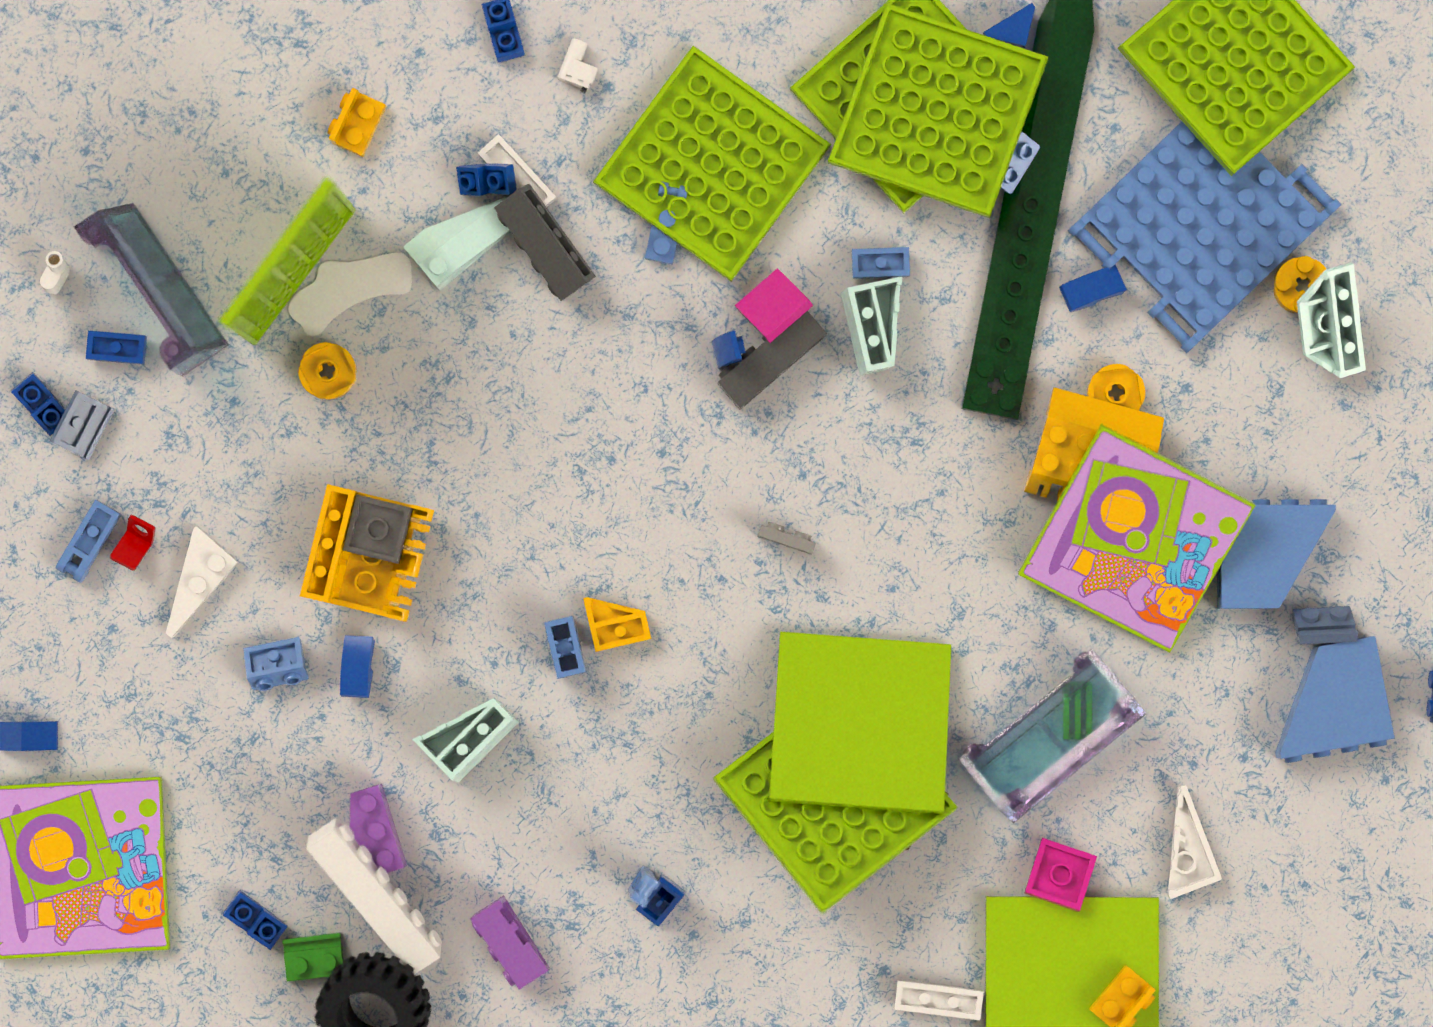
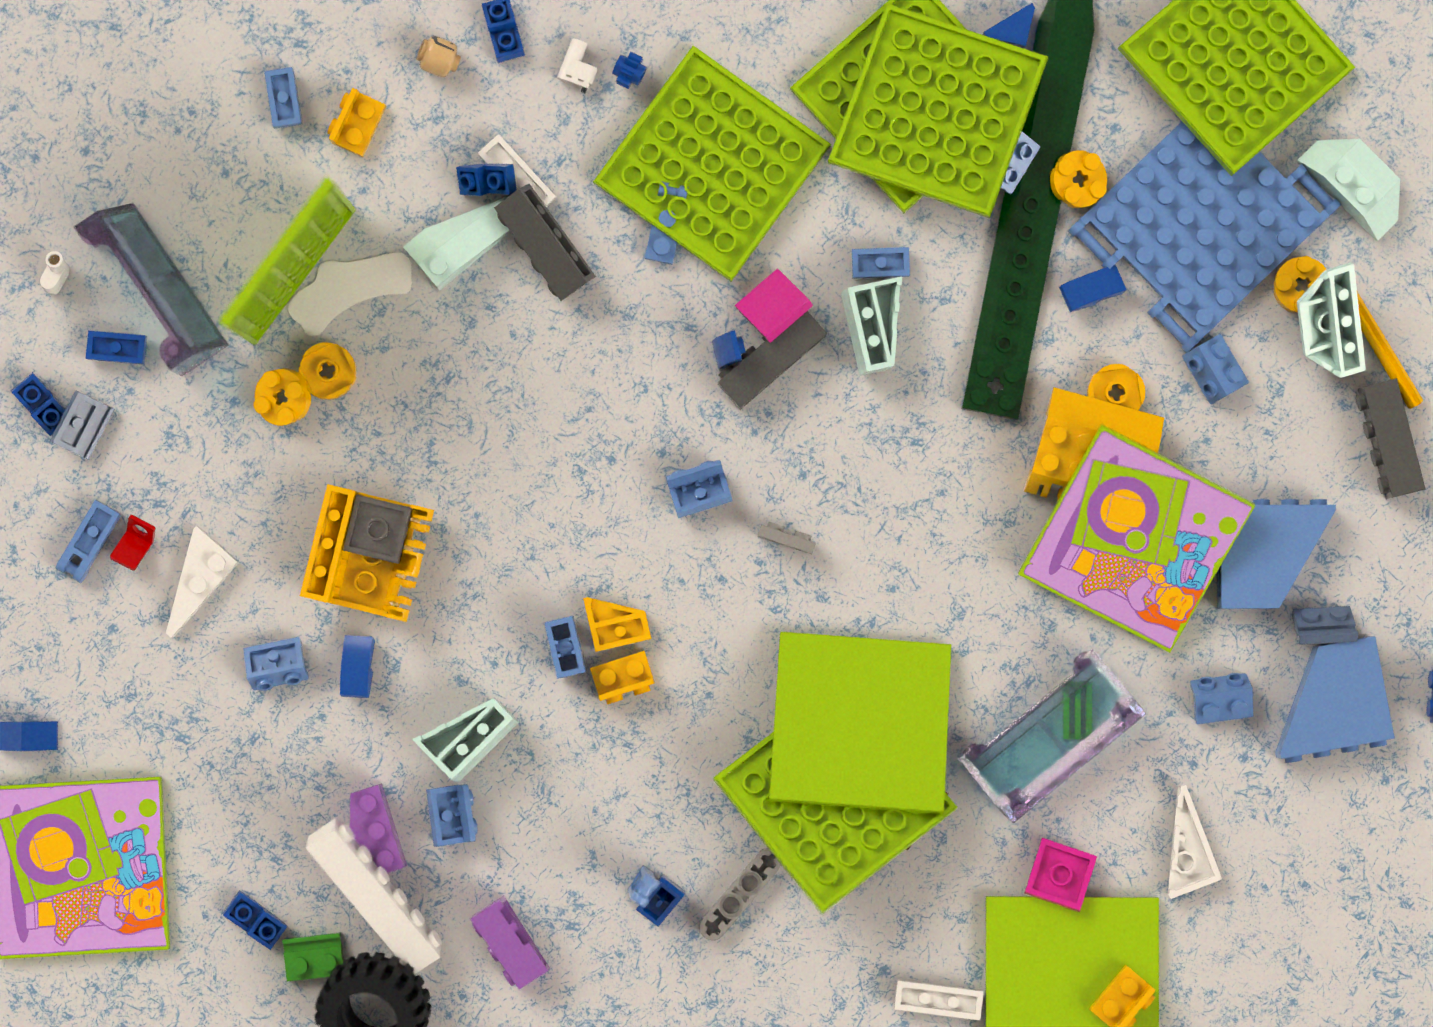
none -> yellow plate [253,368,311,426]
none -> medium blue plate [264,67,303,129]
none -> tan head [416,36,461,77]
none -> medium blue bracket [426,784,478,847]
none -> yellow bracket [590,651,655,705]
none -> blue gear [612,51,647,89]
none -> medium blue bracket [666,460,733,518]
none -> light grey beam [700,848,781,941]
none -> yellow plate [1050,150,1107,208]
none -> medium blue bracket [1183,334,1249,404]
none -> medium blue bracket [1190,673,1254,724]
none -> light aqua wedge [1297,139,1400,241]
none -> dark grey brick [1356,378,1426,499]
none -> yellow axle [1357,292,1423,409]

